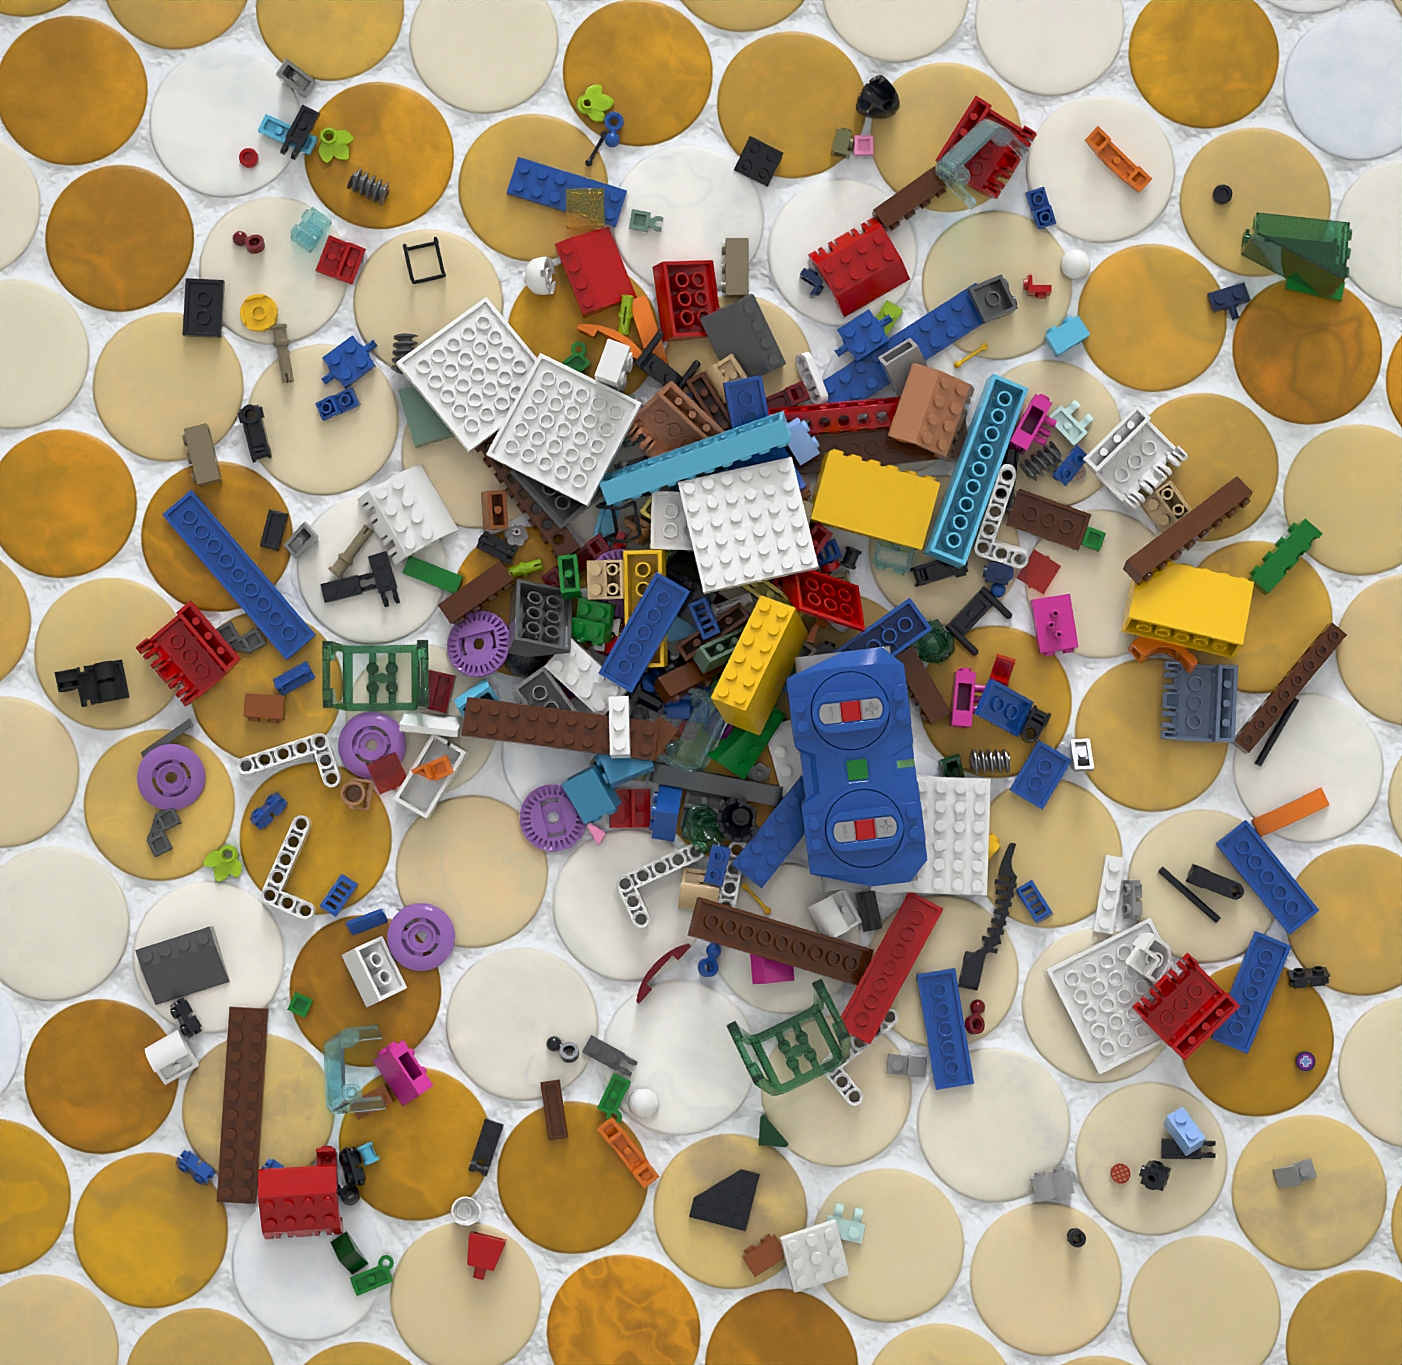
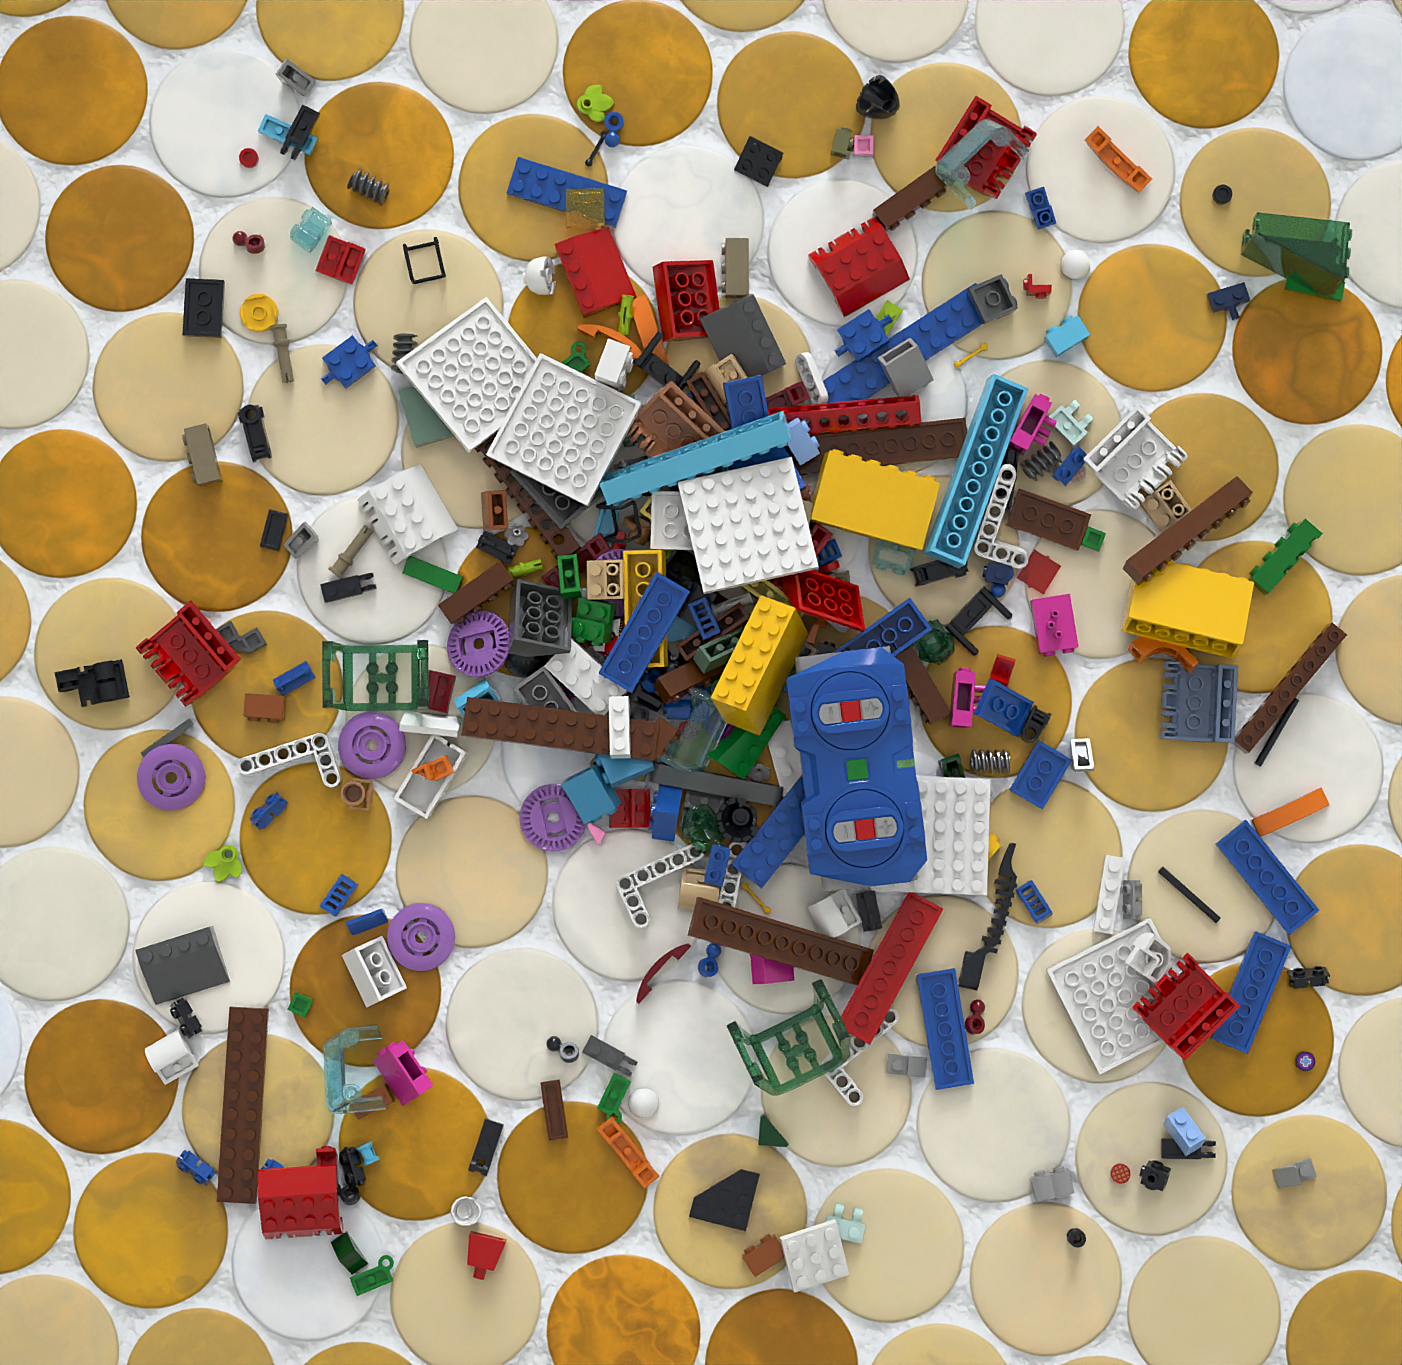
dark grey tile [147,808,182,857] -> none
blue plate [162,490,316,660] -> none
white beam [261,815,316,920] -> none
blue slope [315,387,361,421] -> none
lime plate [319,128,354,163] -> none
clear red piece [366,752,407,795] -> none
black hinge [368,551,400,607] -> none
sand green plate [629,209,663,232] -> none
dark blue bracket [799,268,824,299] -> none
black bush [840,546,862,570] -> none
nougat slope [888,363,975,462] -> none
black piece [1185,863,1244,900] -> none

